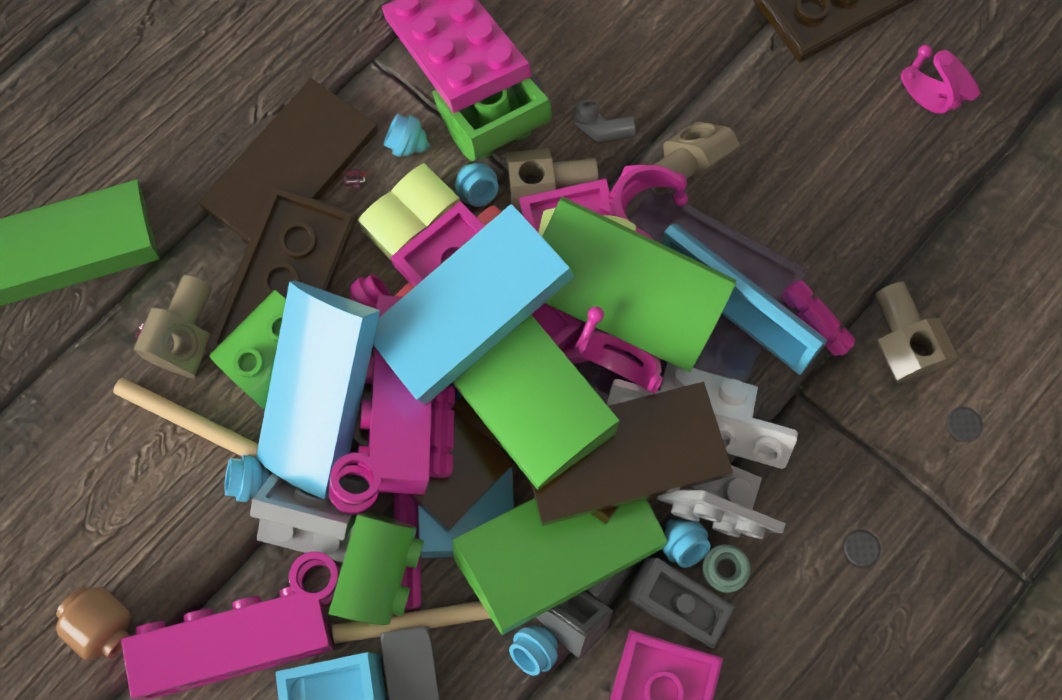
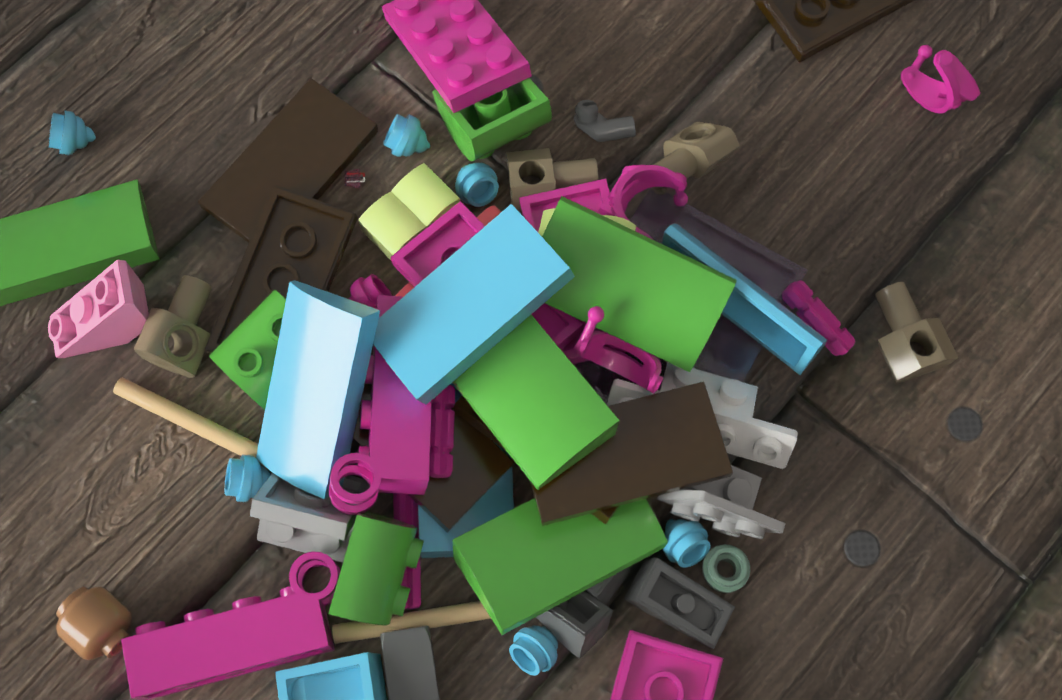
none -> bright pink slope [48,260,149,358]
none -> medium azure plate [49,111,96,155]

